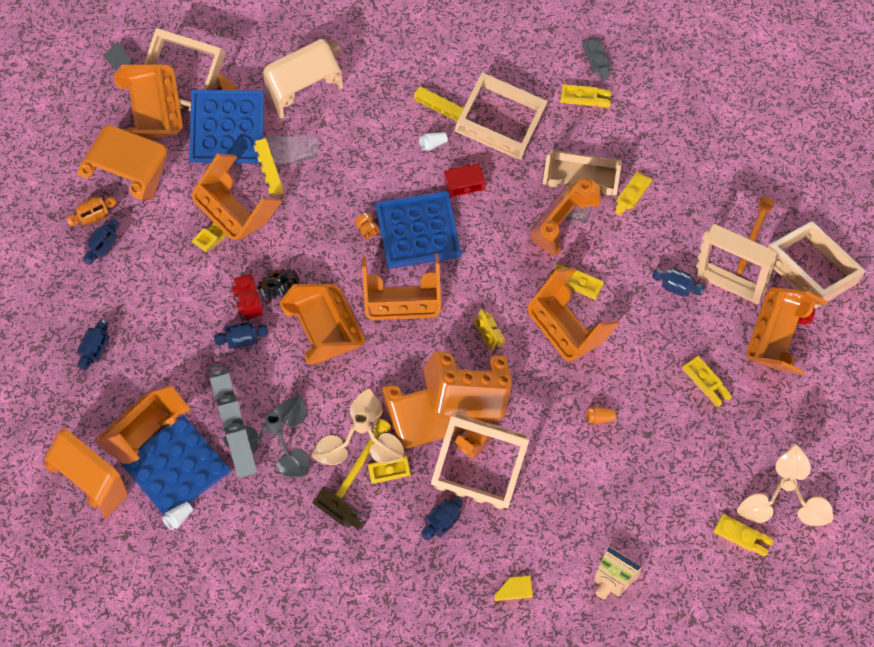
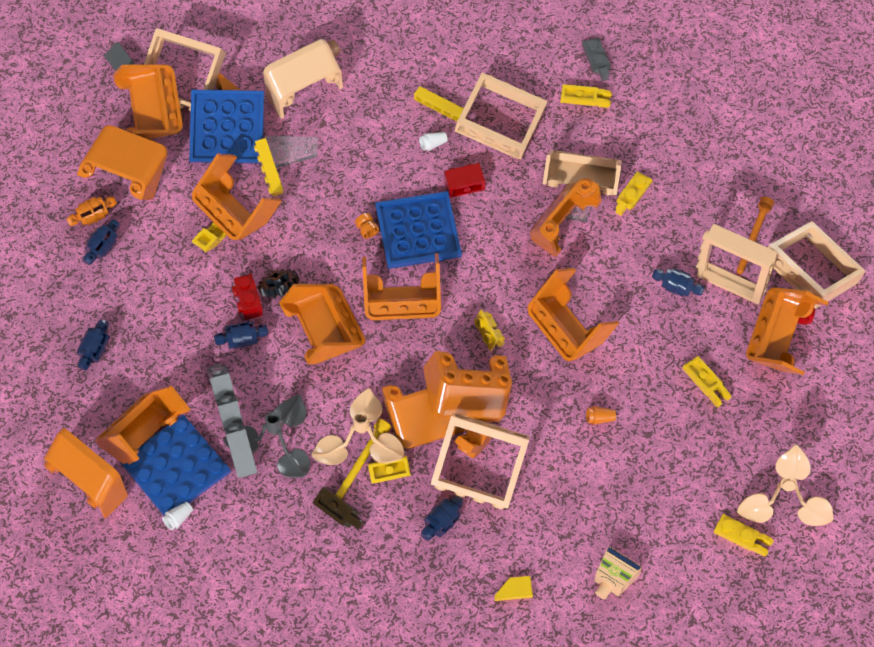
yellow hinge [549,264,604,300] -> none

